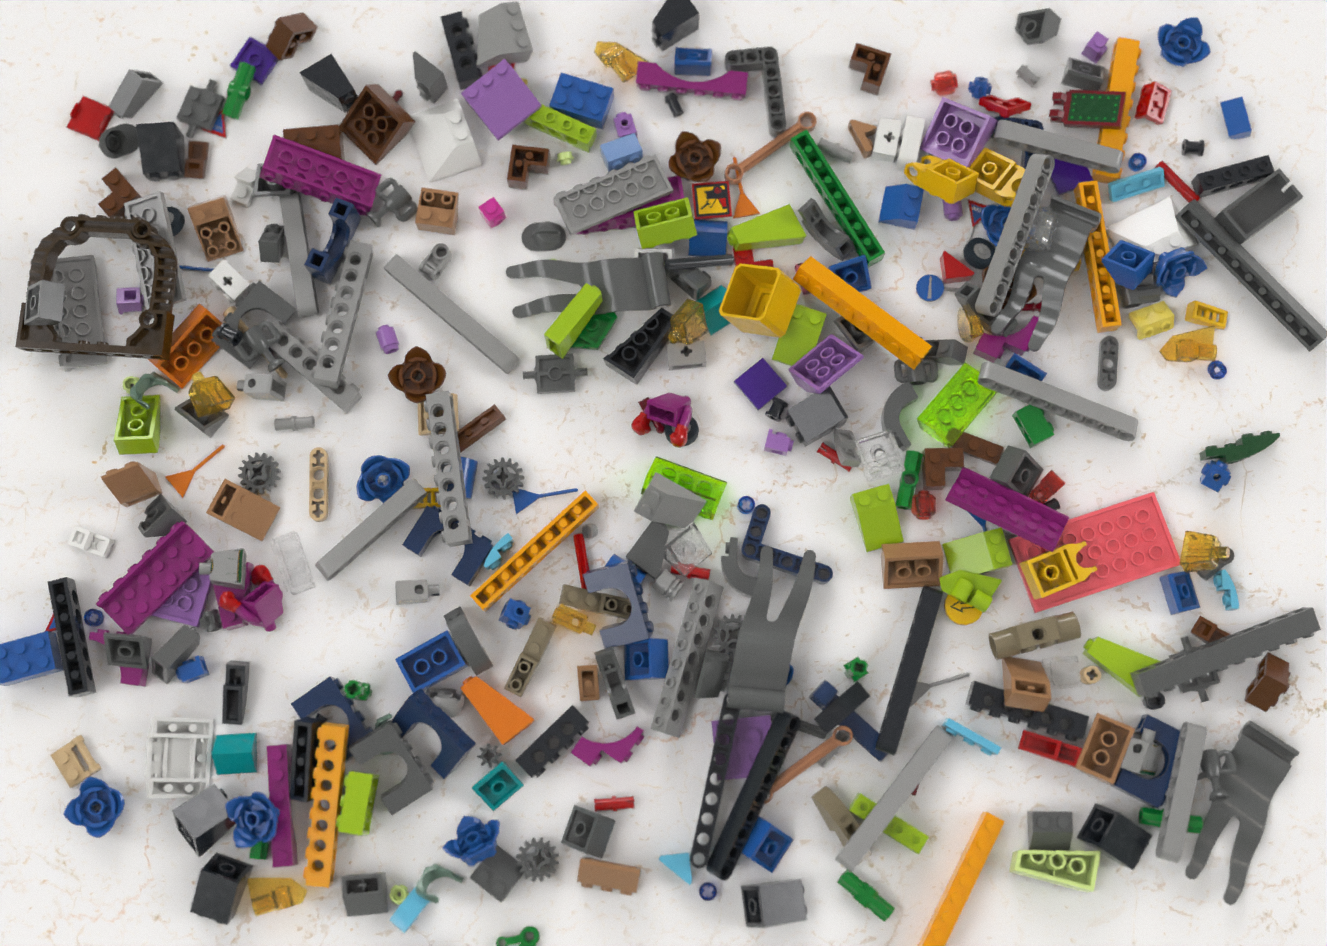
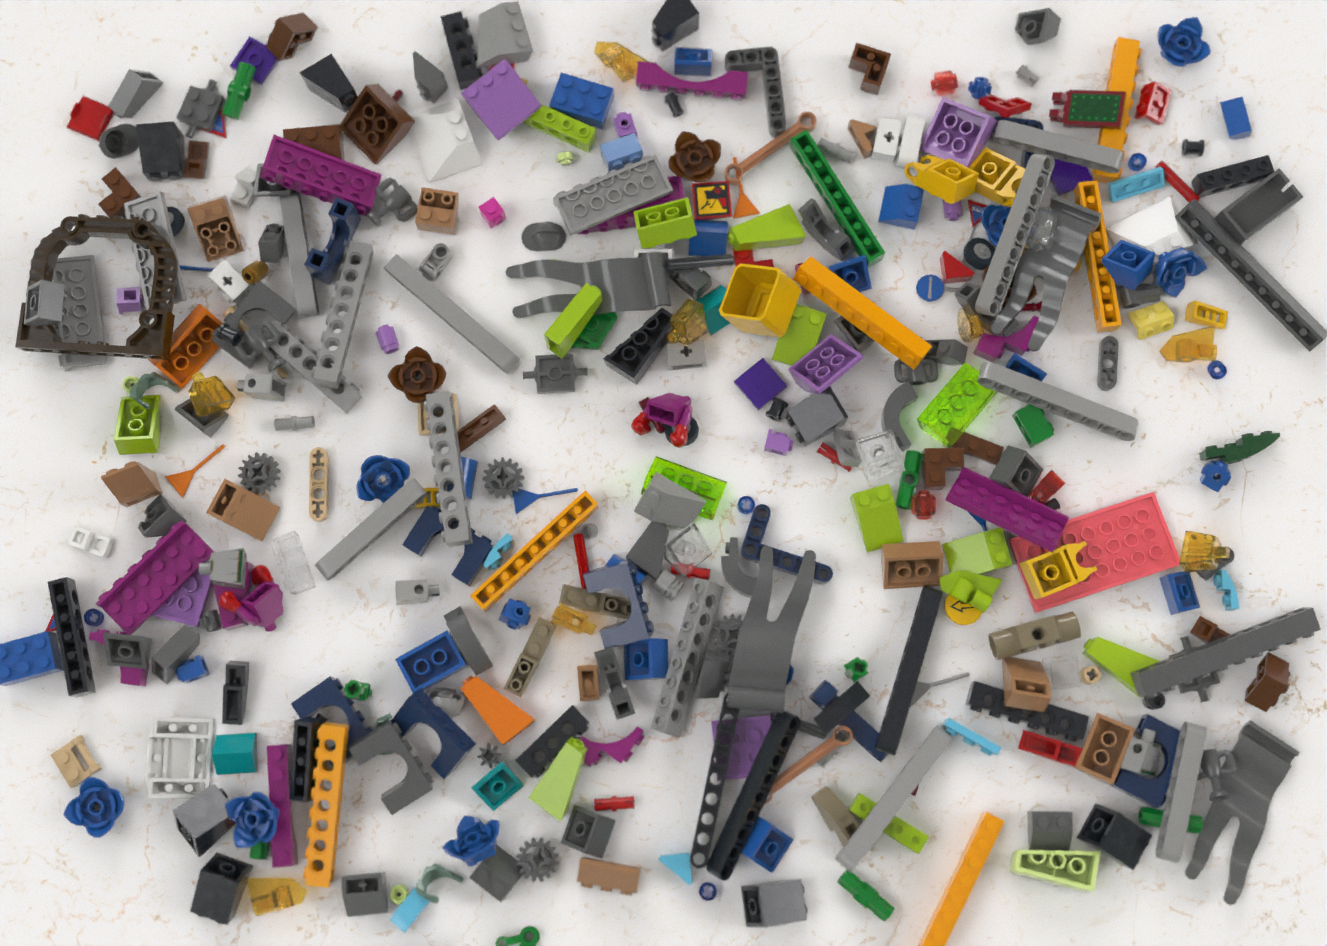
lime brick [336,771,380,836] -> none
reddish brown brick [507,144,551,190] -> none
dark grey slope [1061,57,1104,91] -> none
medium lavender brick [1081,31,1109,64] -> none
none -> pearl gold brick [242,261,269,285]
none -> lime slope [528,737,588,821]

